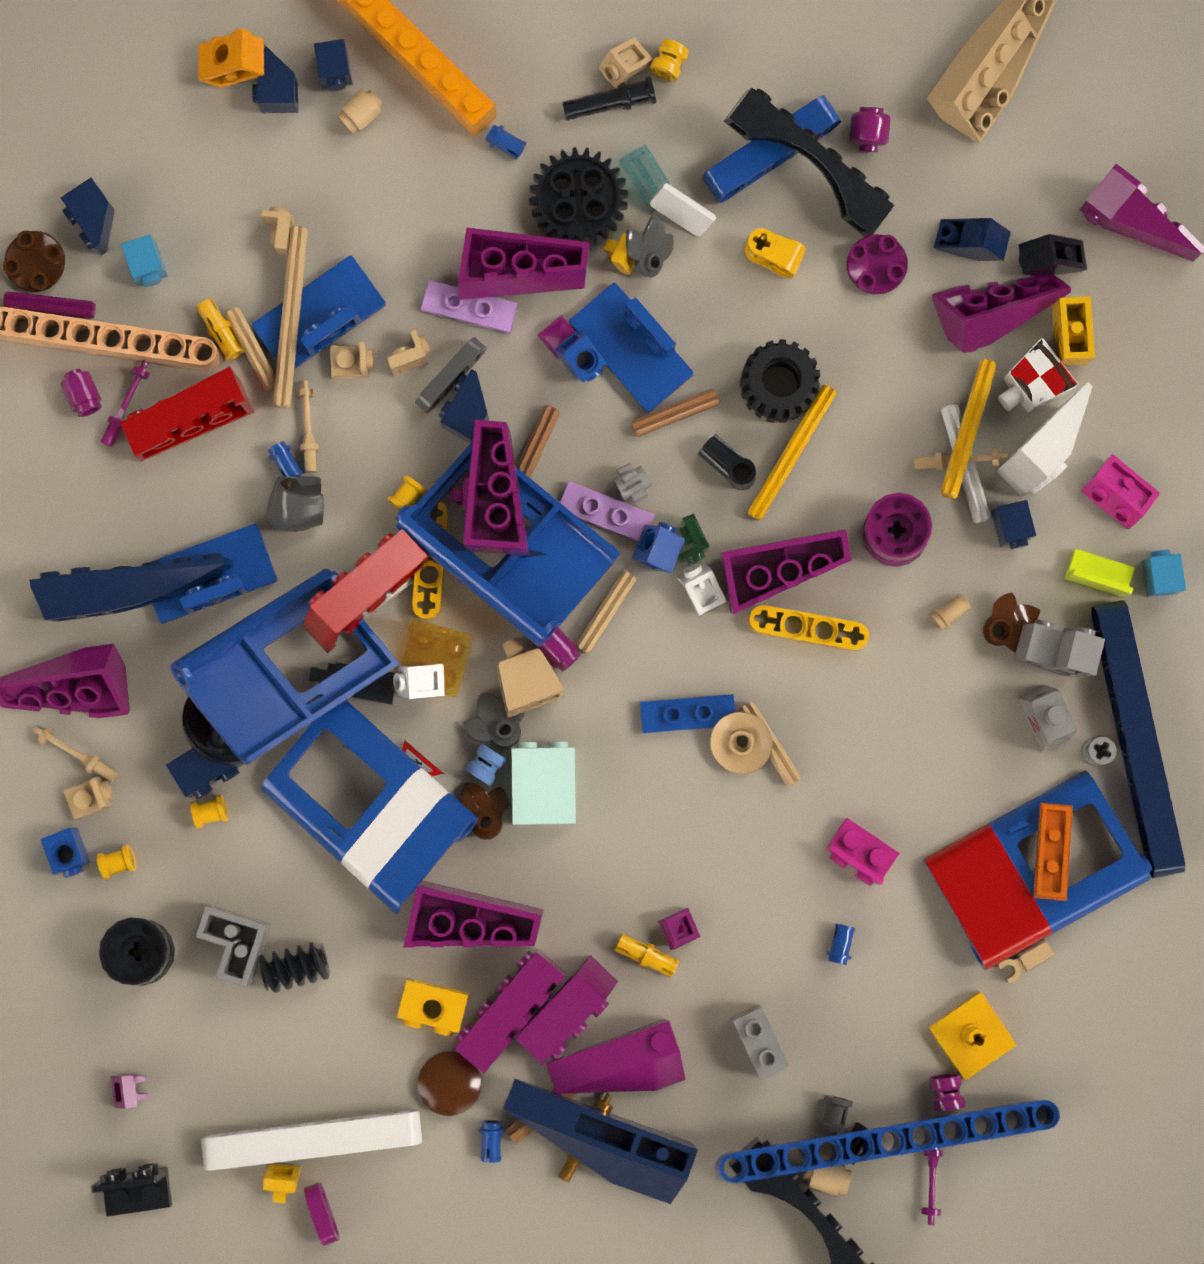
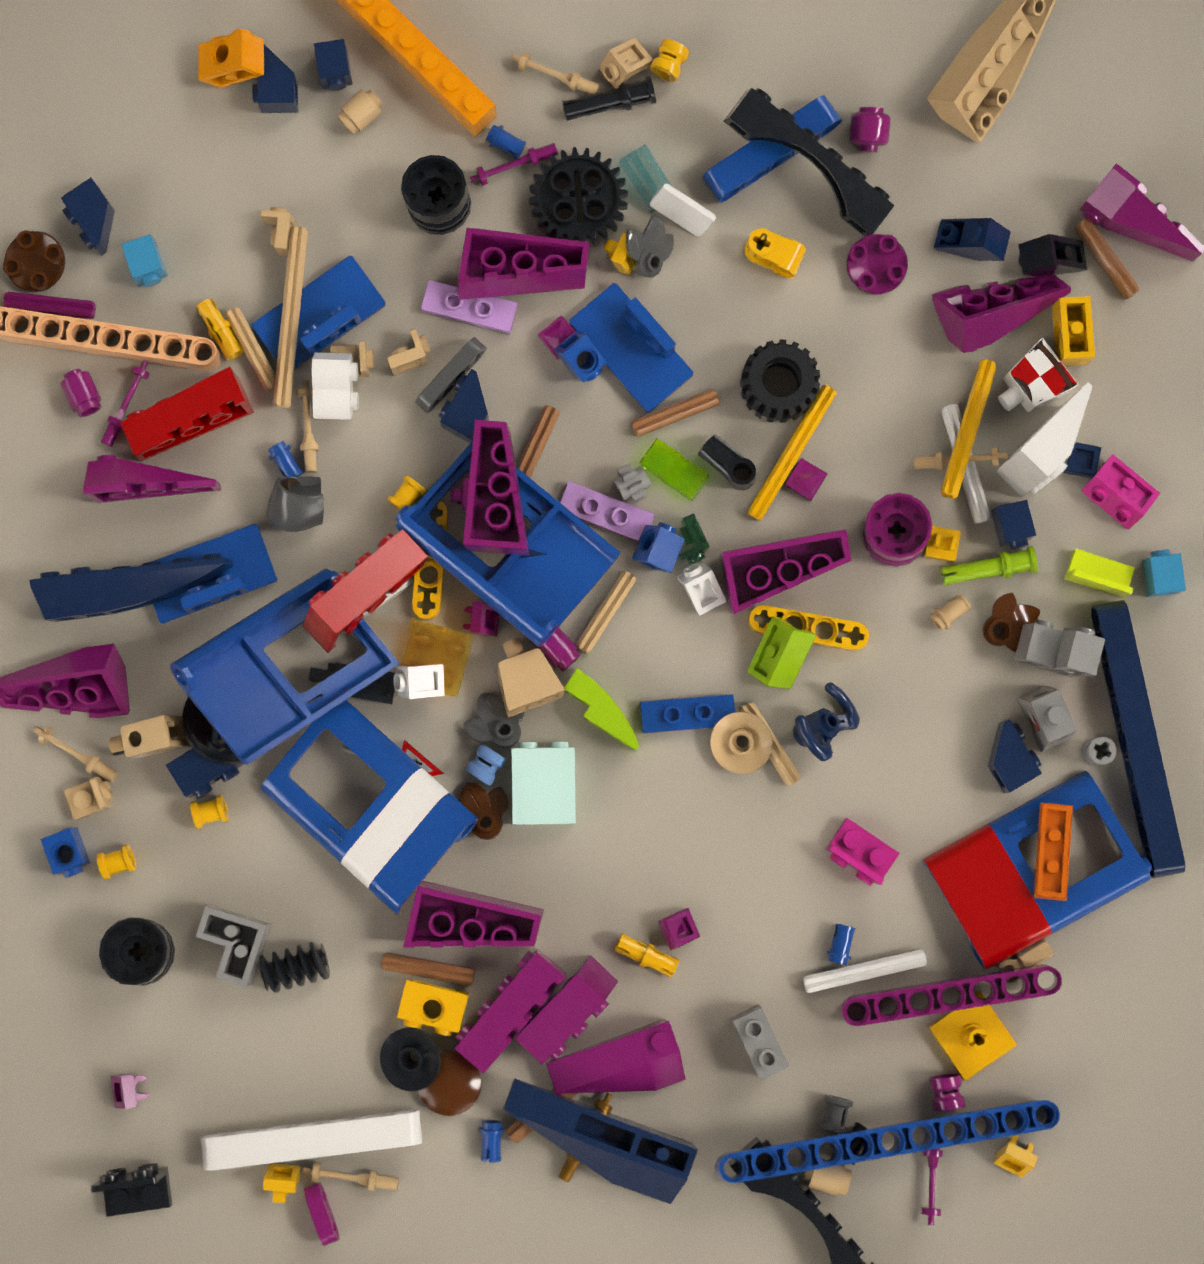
none -> magenta wedge [83,455,221,503]
none -> tan torso [109,715,191,758]
none -> tan piece [303,1162,399,1191]
none -> white brick [312,352,359,420]
none -> black dish [380,1027,441,1091]
none -> medium nougat axle [381,953,475,986]
none -> black wheel [401,155,471,235]
none -> magenta tile [463,601,499,637]
none -> magenta piece [470,143,558,186]
none -> tan piece [512,52,600,95]
none -> lime slope [564,668,639,752]
none -> clear neon green slope [639,438,710,502]
none -> lime panel [747,616,816,689]
none -> magenta tile [785,458,828,501]
none -> dark blue piece [793,682,860,761]
none -> white axle [803,949,927,993]
none -> magenta beam [842,964,1062,1026]
none -> yellow tile [923,526,961,563]
none -> lime pin [940,546,1038,586]
none -> dark blue slope [988,719,1042,793]
none -> yellow tile [993,1135,1038,1178]
none -> dark blue tile [1063,442,1101,478]
none -> medium nougat axle [1075,218,1140,299]

